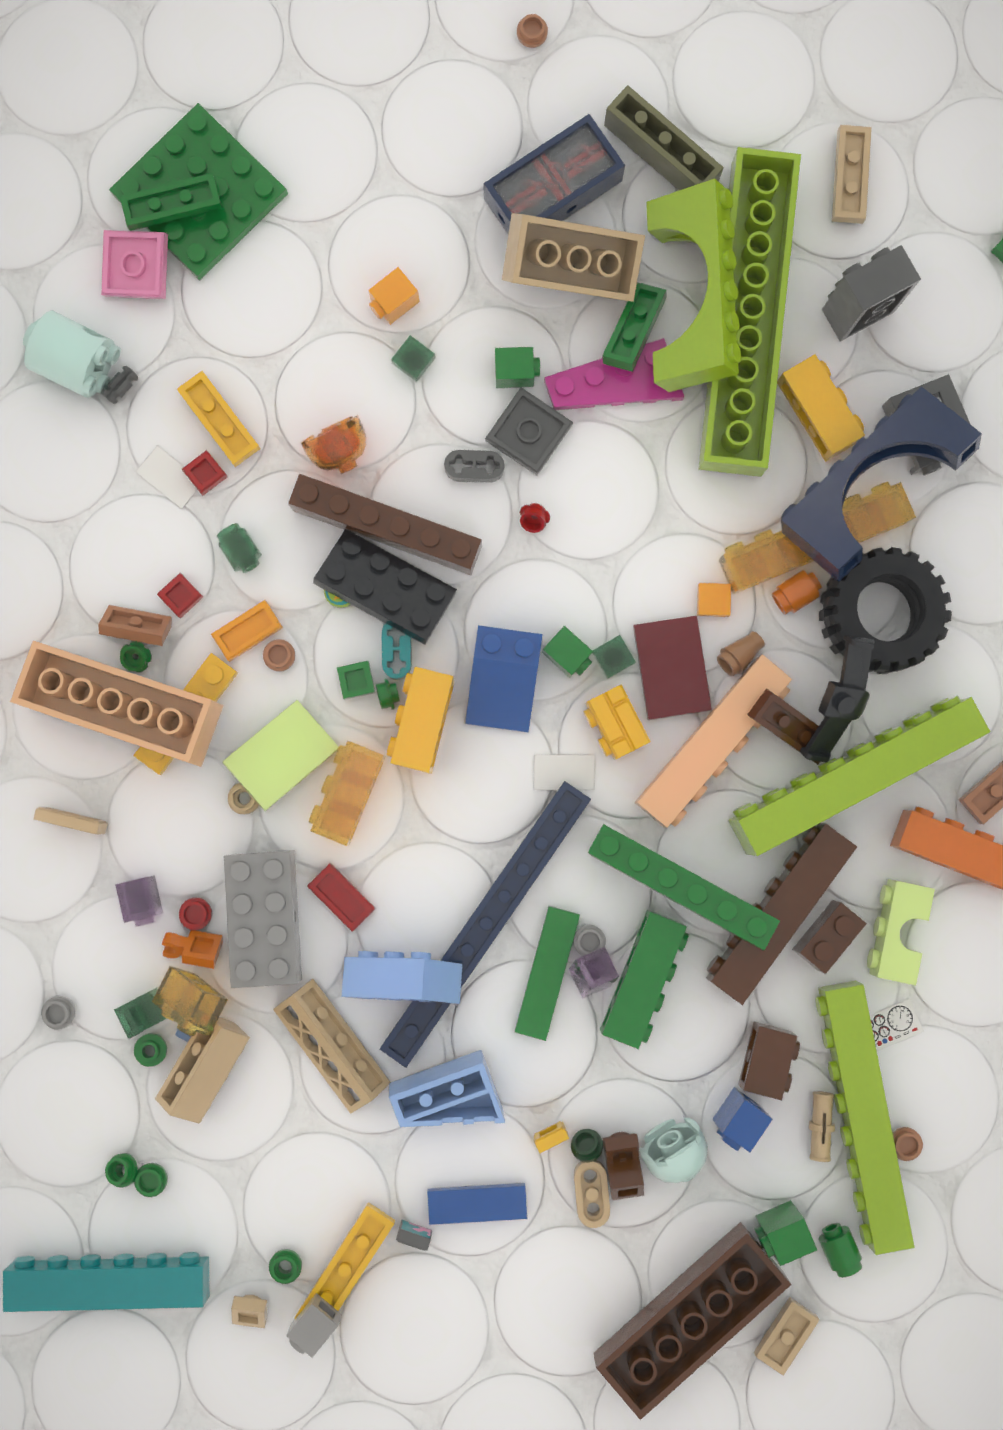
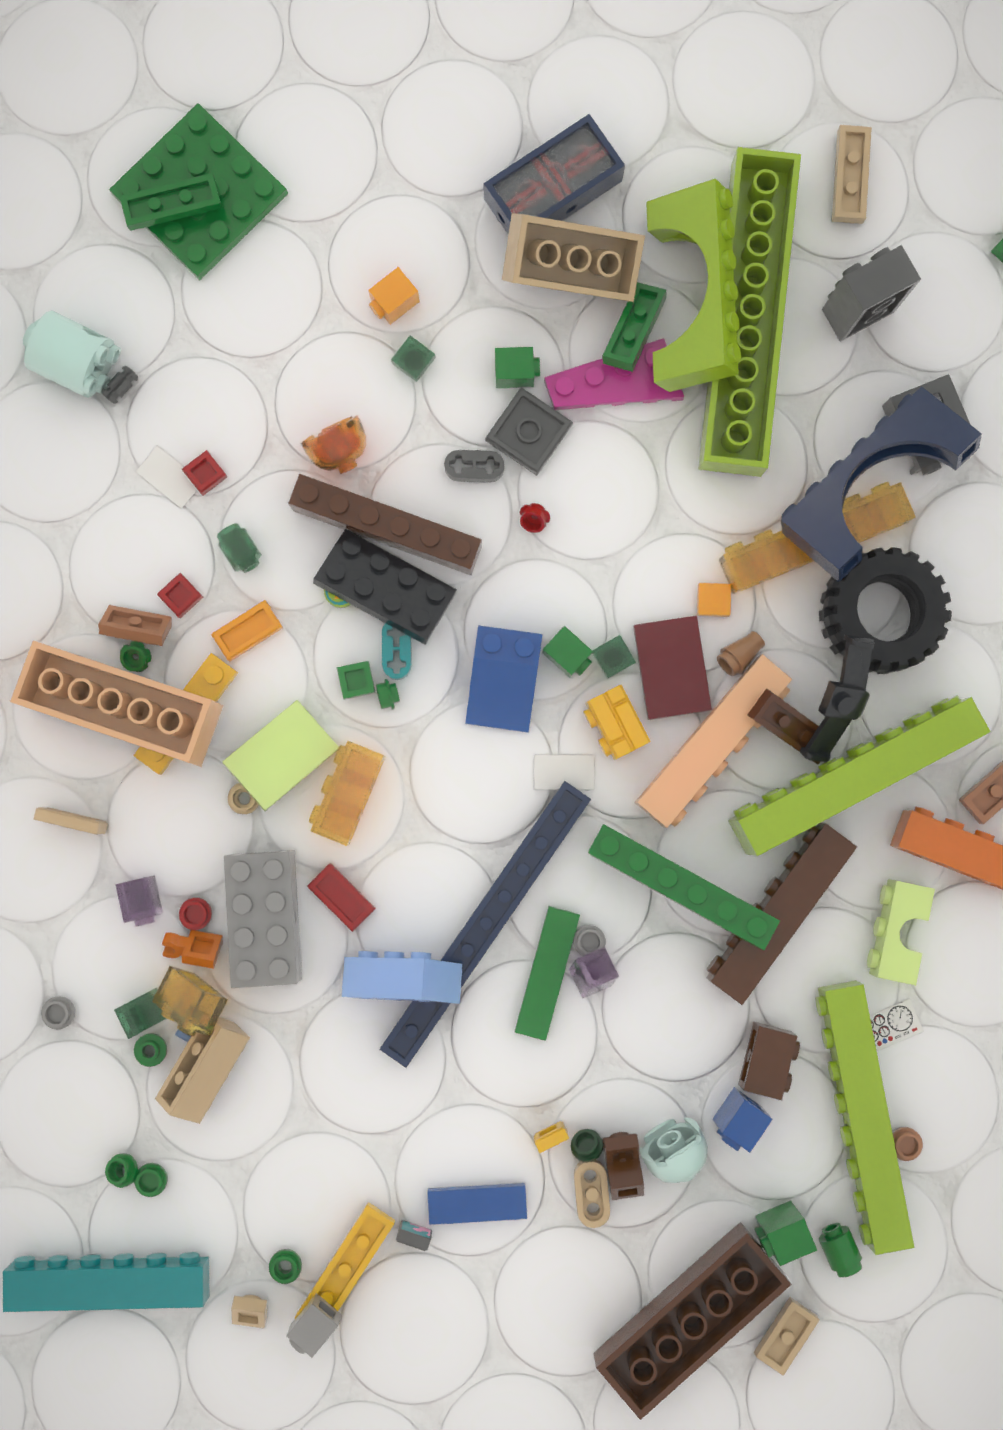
bright pink tile [101,230,168,299] -> none
yellow plate [177,371,261,467] -> none
nougat plate [263,639,295,672] -> none
tan fence [273,979,391,1114] -> none
yellow brick [387,667,455,774] -> none
light blue wedge [389,1050,505,1127] -> none
nougat plate [517,14,548,48] -> none
green brick [600,910,689,1049] -> none
olive brick [604,85,724,190] -> none
orange brick [771,570,822,615] -> none
yellow brick [777,354,865,462] -> none
reddish brown brick [792,900,867,974] -> none
tan pin [809,1091,835,1162] -> none

